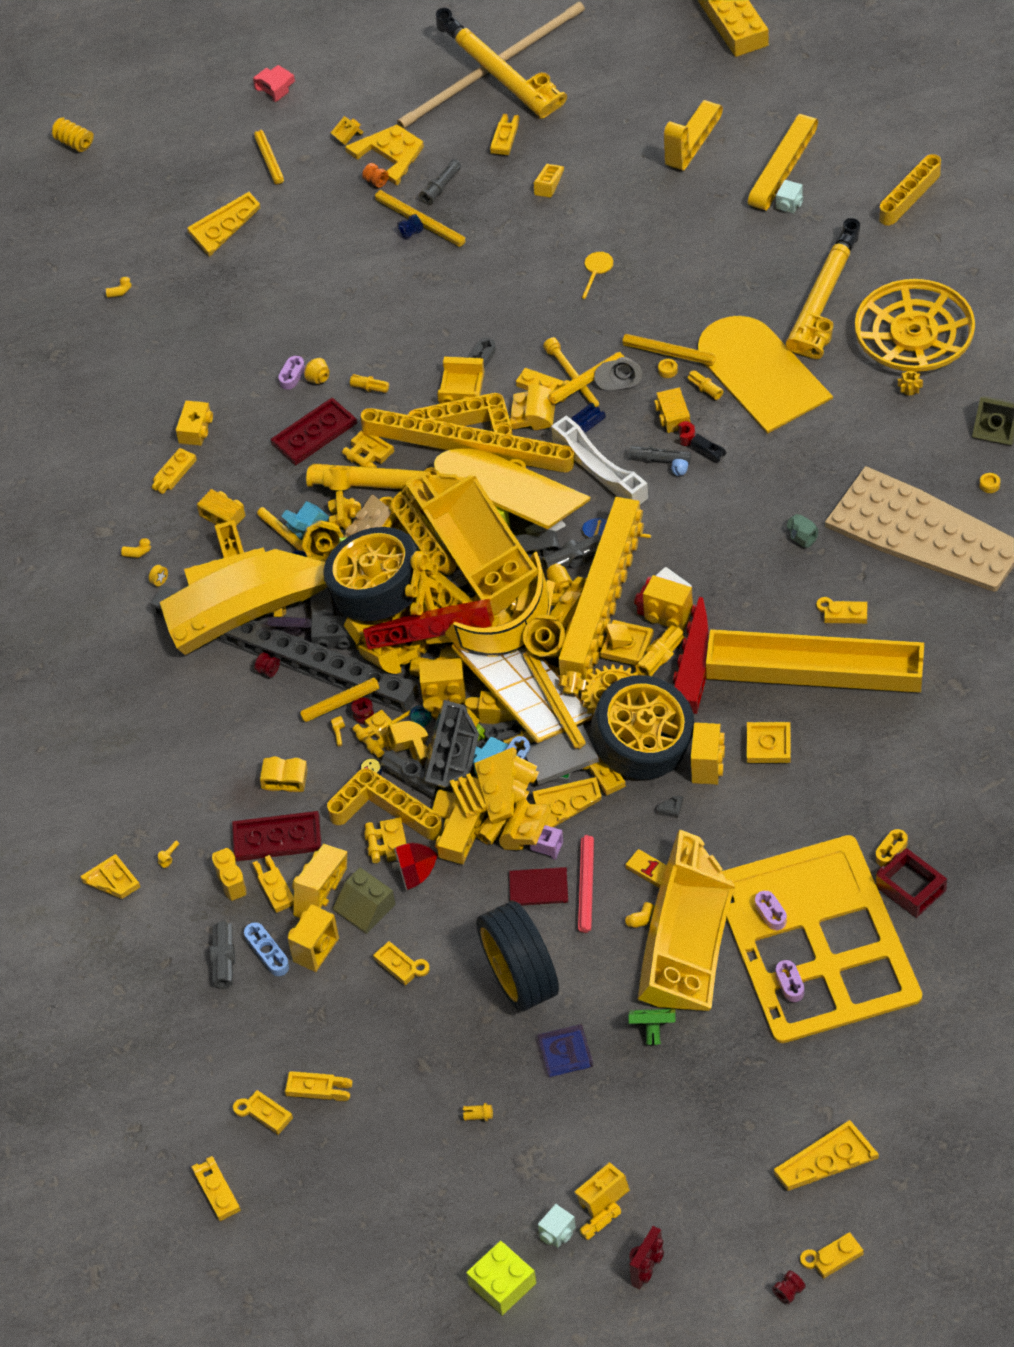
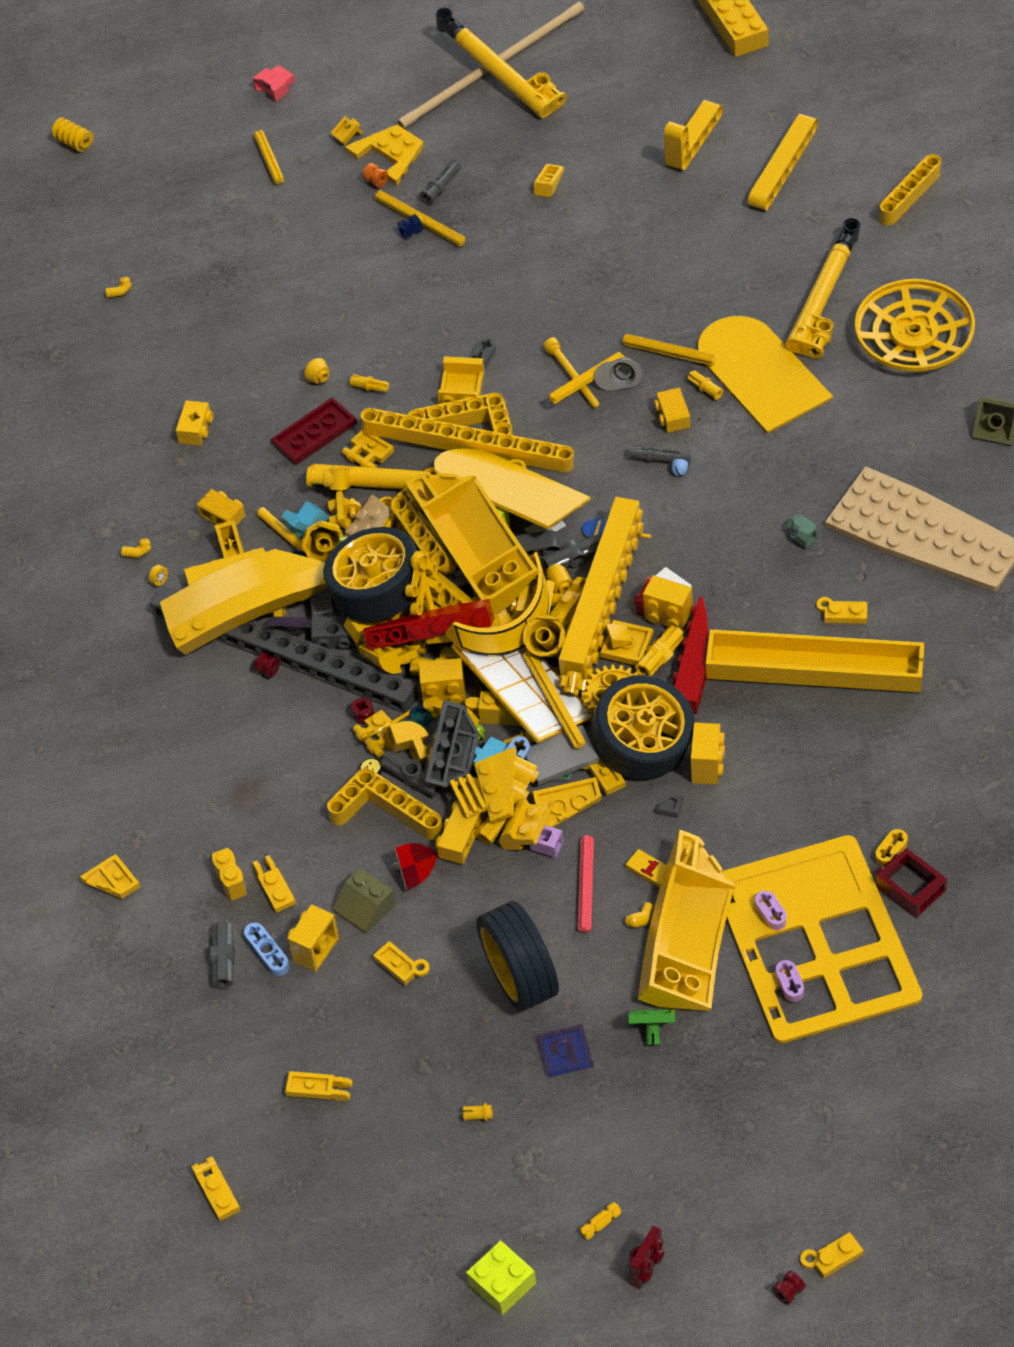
yellow hinge [152,448,197,494] -> none
yellow hand [158,841,179,868] -> none
yellow wing [187,192,260,257] -> none
dark red tile [232,811,322,862] -> none
yellow hinge [233,1090,293,1135] -> none
yellow brick [260,756,308,792] -> none
lavender beam [278,356,305,390] -> none
yellow wedge [292,844,348,918] -> none
yellow axle [300,678,380,722] -> none
yellow hand [331,716,345,747] -> none
yellow plate [364,817,407,863] -> none
yellow slope [432,790,458,819] -> none
dark grey beam [485,720,526,742] -> none
yellow hinge [490,114,519,155] -> none
dark red piece [509,867,568,906] -> none
yellow brick [510,385,555,431] -> none
yellow plate [516,368,569,402] -> none
light aqua brick [538,1204,576,1248] -> none
white arch [551,415,648,504] -> none
clear blue tile [570,402,606,434] -> none
yellow hinge [575,1162,630,1218] -> none
yellow piece [582,252,613,299] -> none
yellow tile [658,359,678,378] -> none
black piece [678,421,727,463] -> none
yellow plate [747,722,791,763] -> none
yellow wing [774,1120,879,1191] -> none
light aqua brick [776,180,803,214] -> none
yellow gear [898,371,923,396] -> none
yellow tile [979,473,1000,493] -> none

